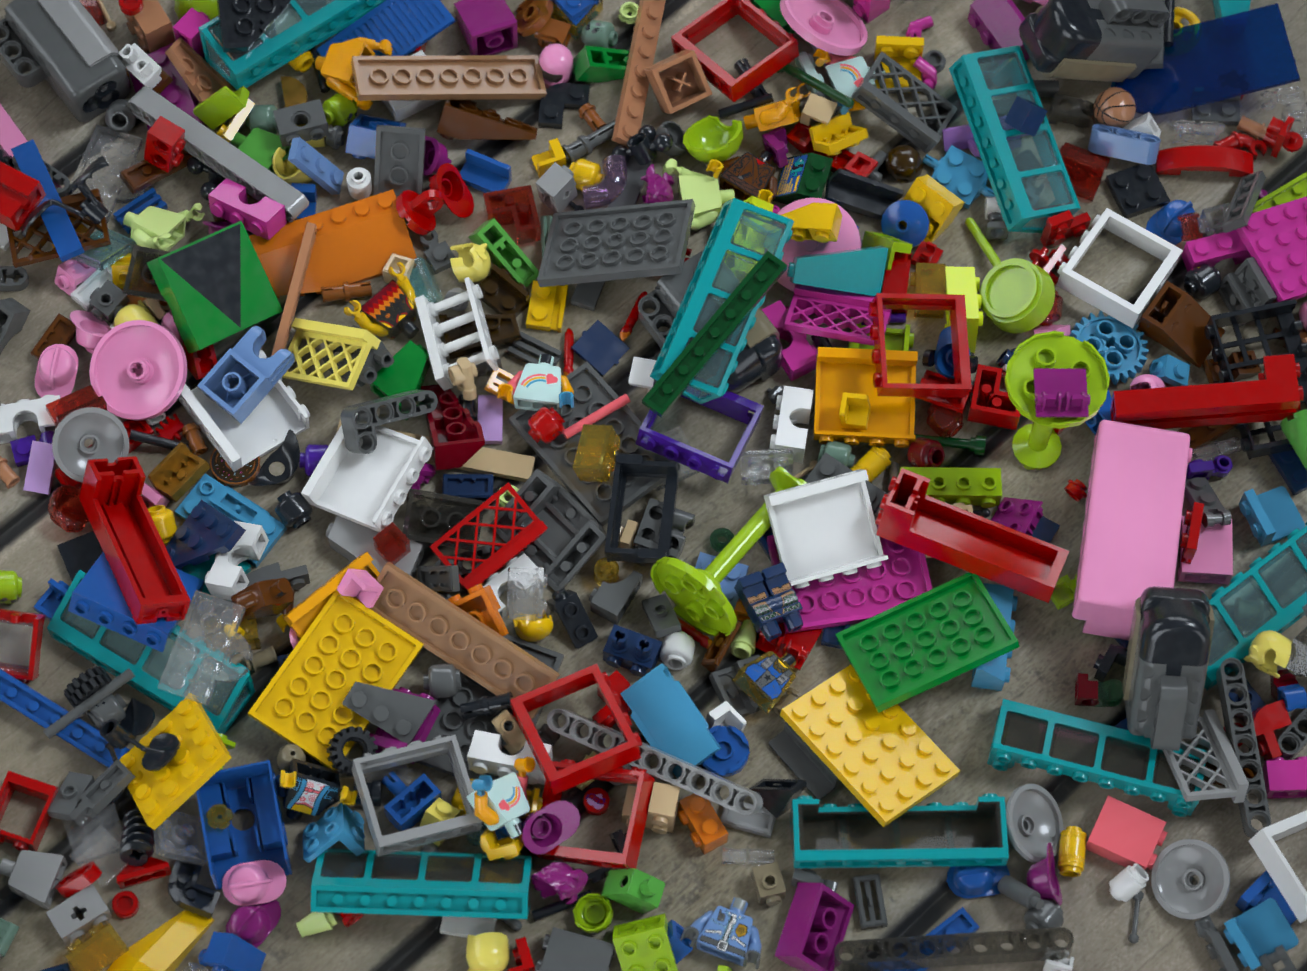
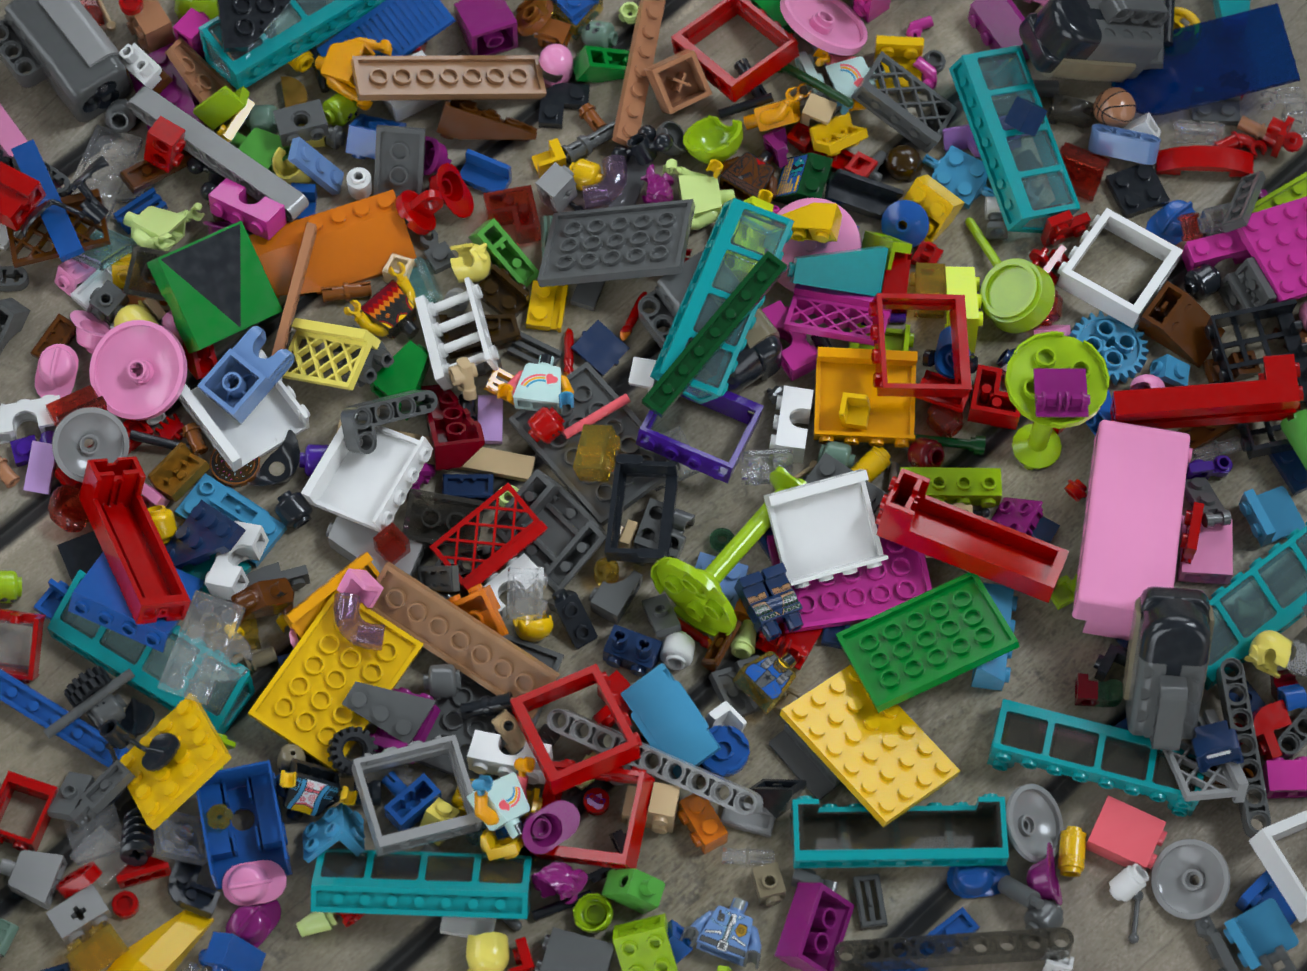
none -> cylinder [333,593,385,651]
none -> dark blue piece [1191,720,1244,773]

